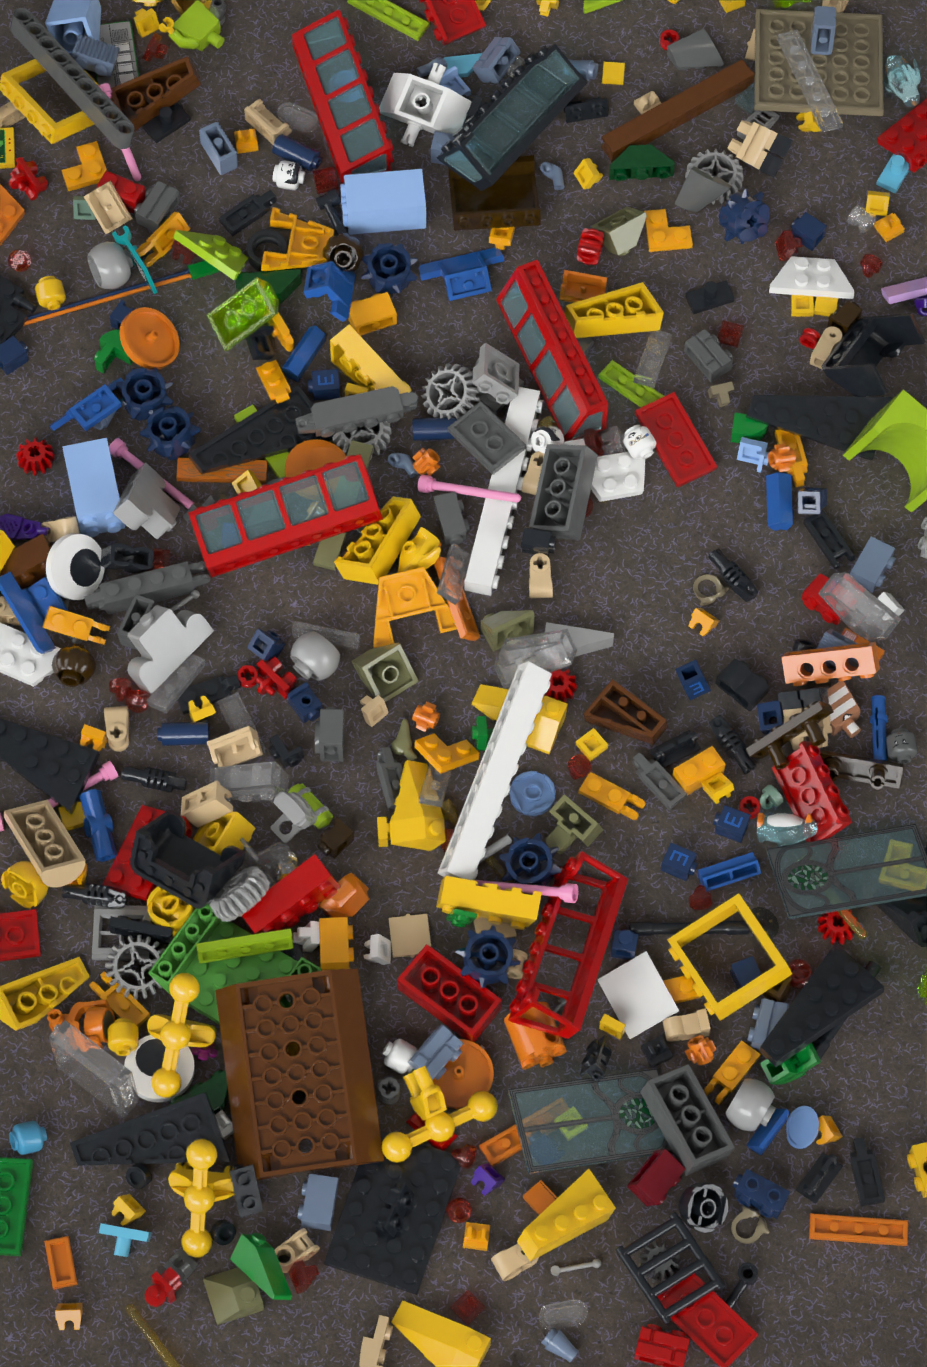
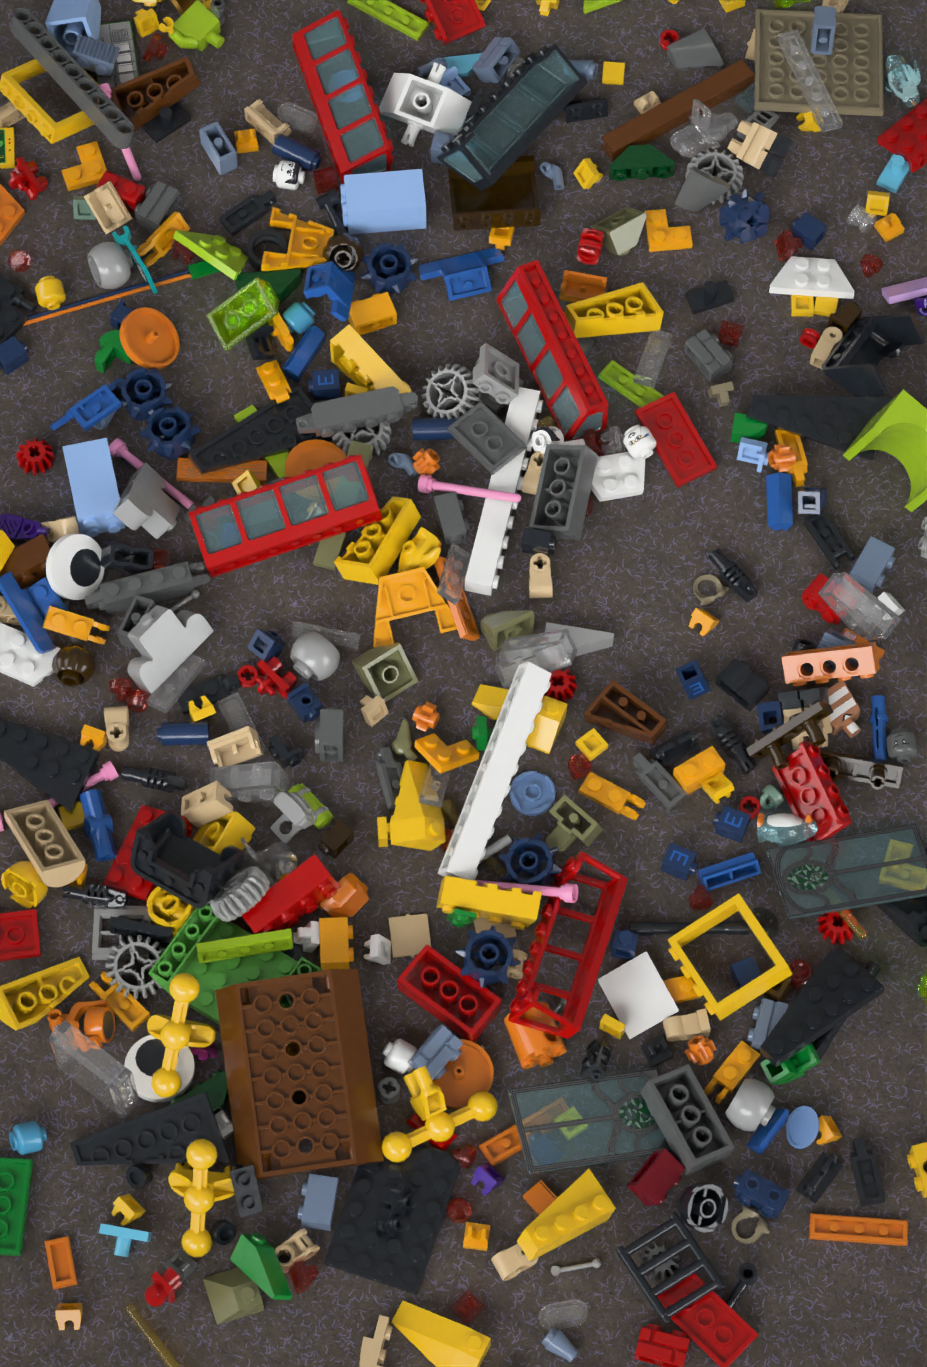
yellow head [107,1018,139,1056] -> none
none -> dark azure head [282,302,315,334]
none -> clear piece [670,99,738,158]

